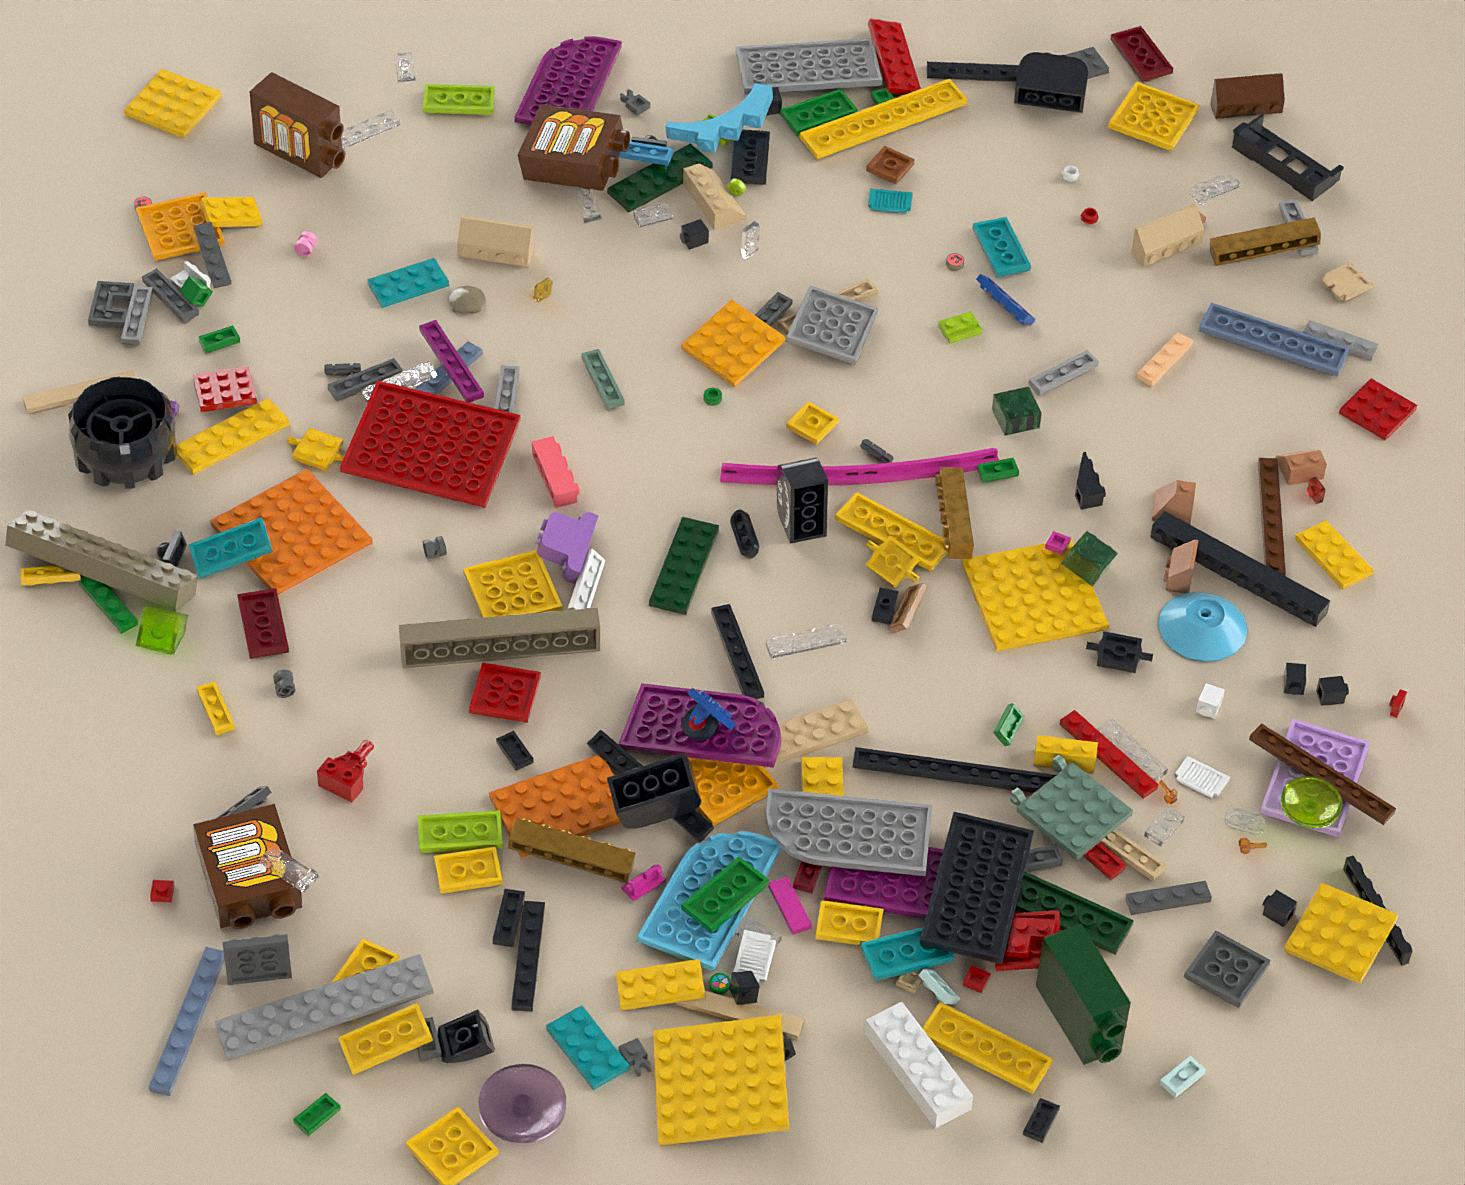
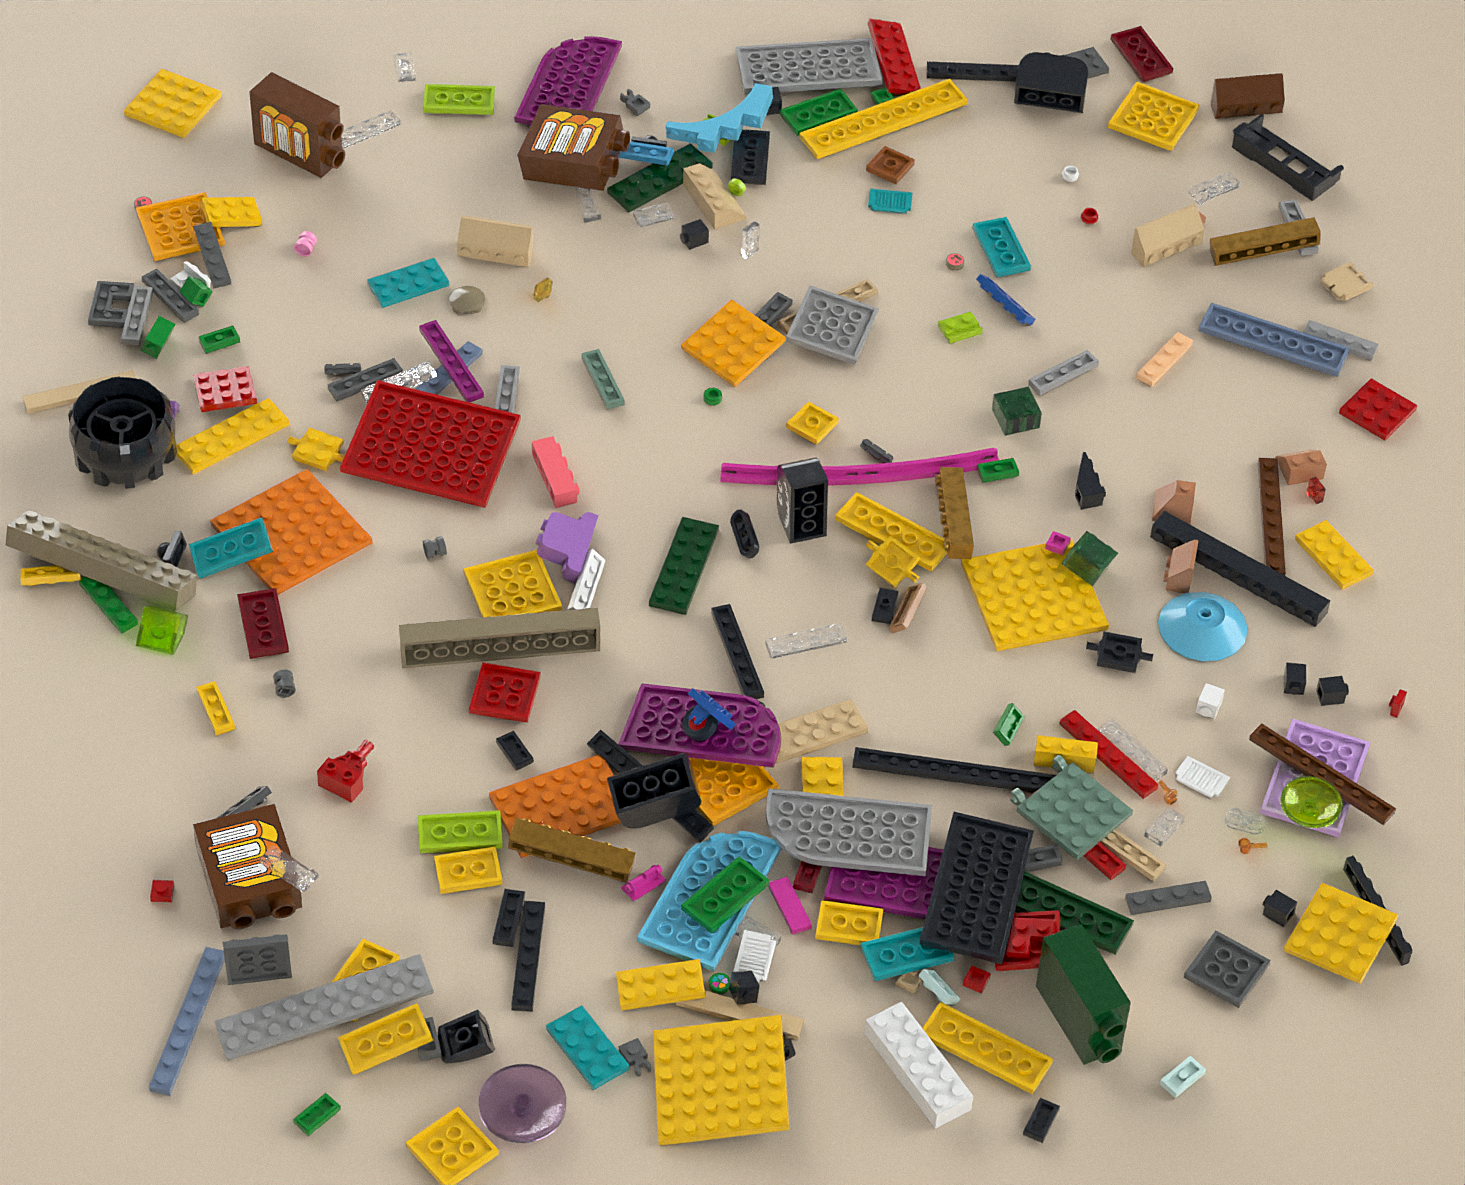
none -> green brick [140,316,175,359]

